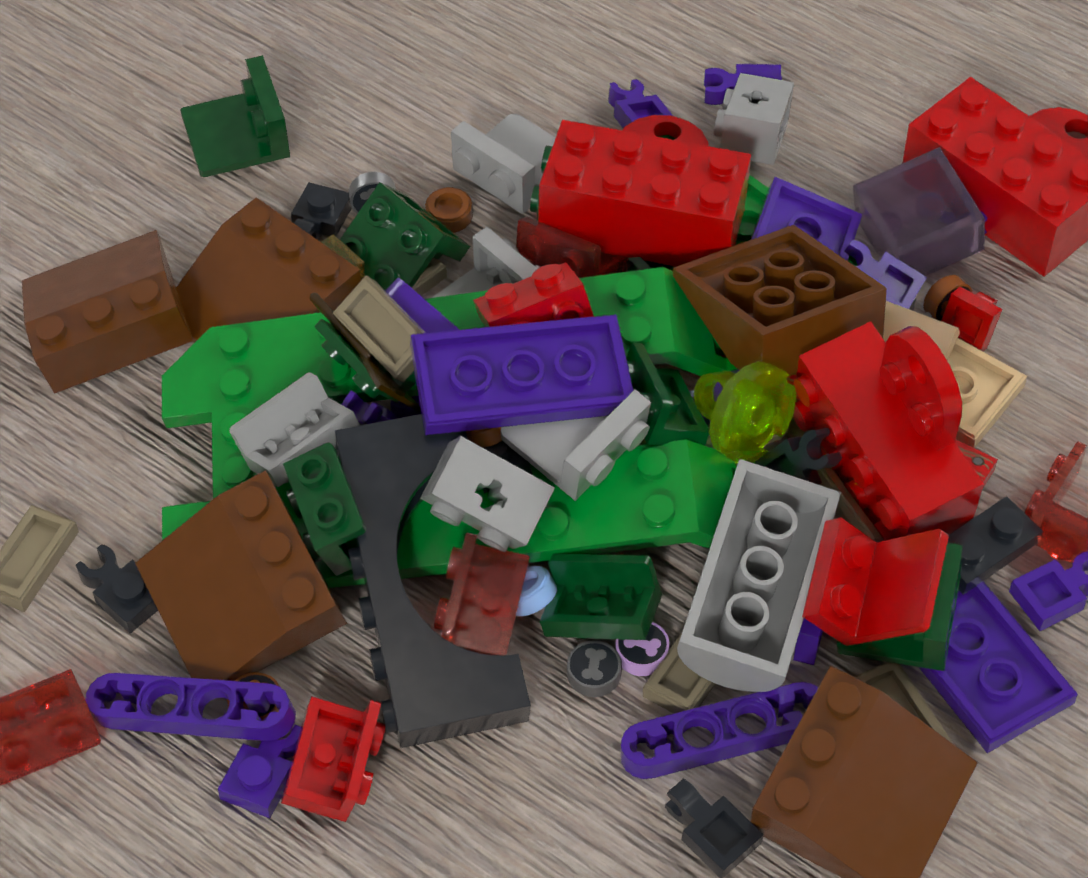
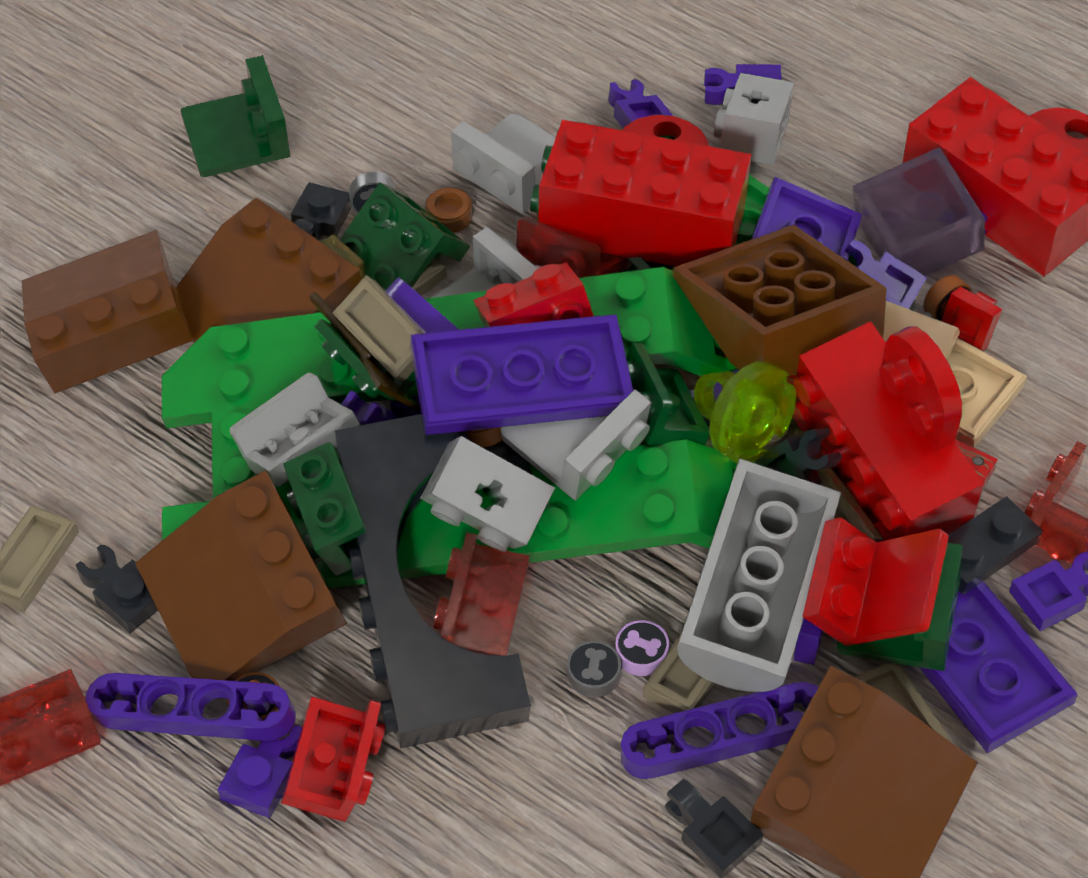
light blue tile [501,566,557,616] -> none
dark green bracket [539,554,662,640] -> none

